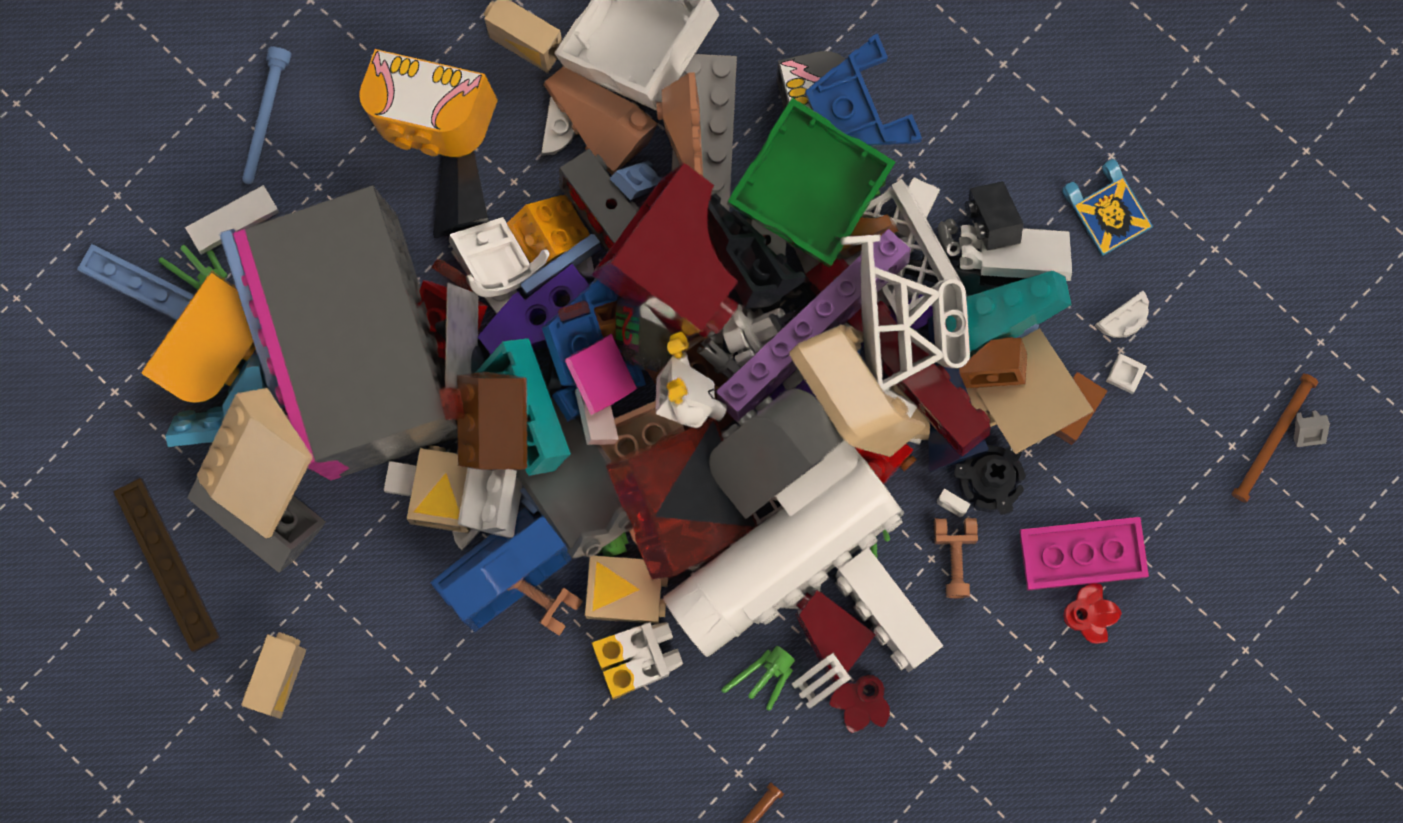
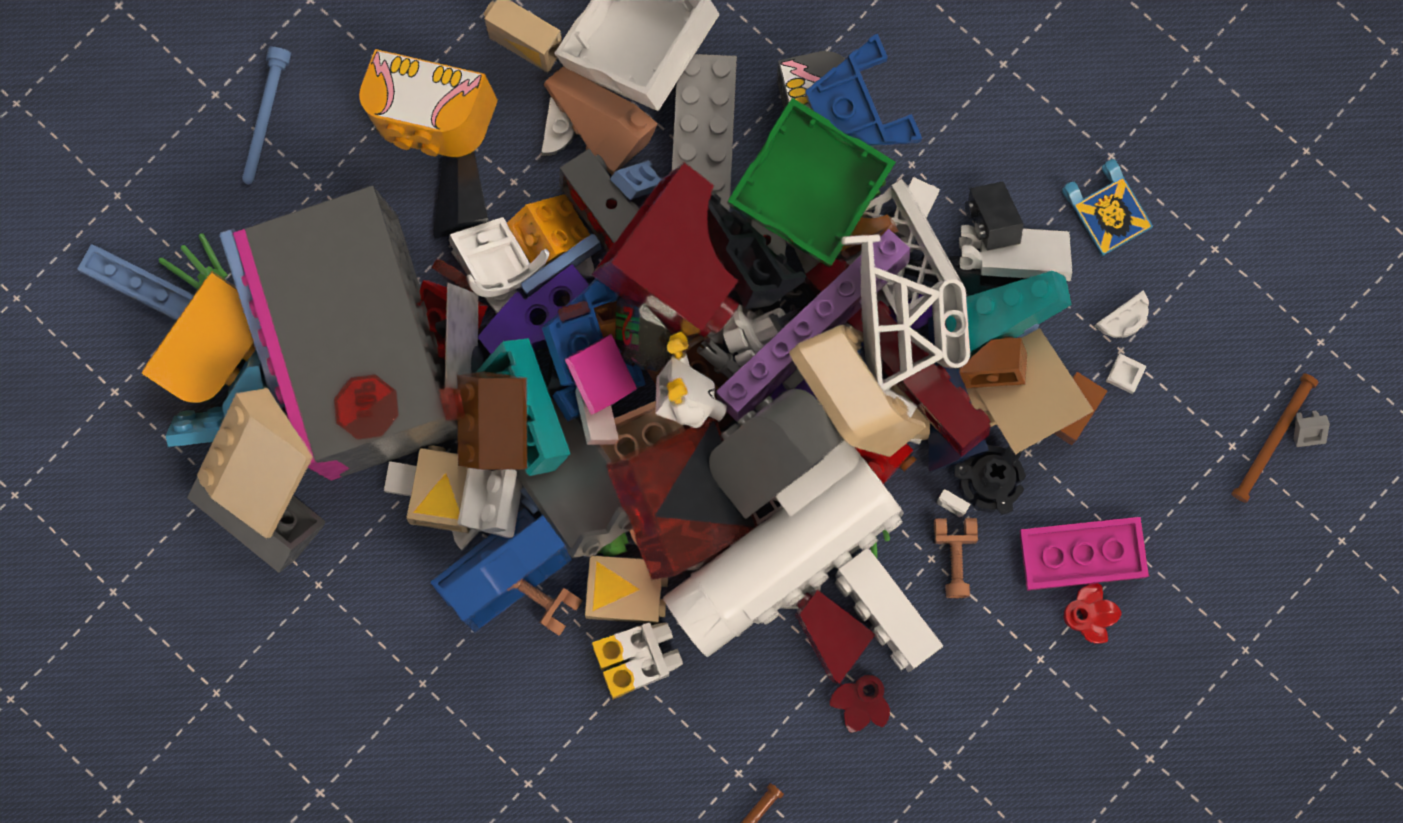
dark brown plate [113,478,221,653] -> none
white tile [185,185,279,255] -> none
tan brick [241,632,306,719] -> none
nougat wedge [657,72,703,176] -> none
bright green plant [721,646,795,711] -> none
white tile [792,653,851,709] -> none
dark grey arm [937,218,961,256] -> none
none -> clear red piece [334,374,399,440]

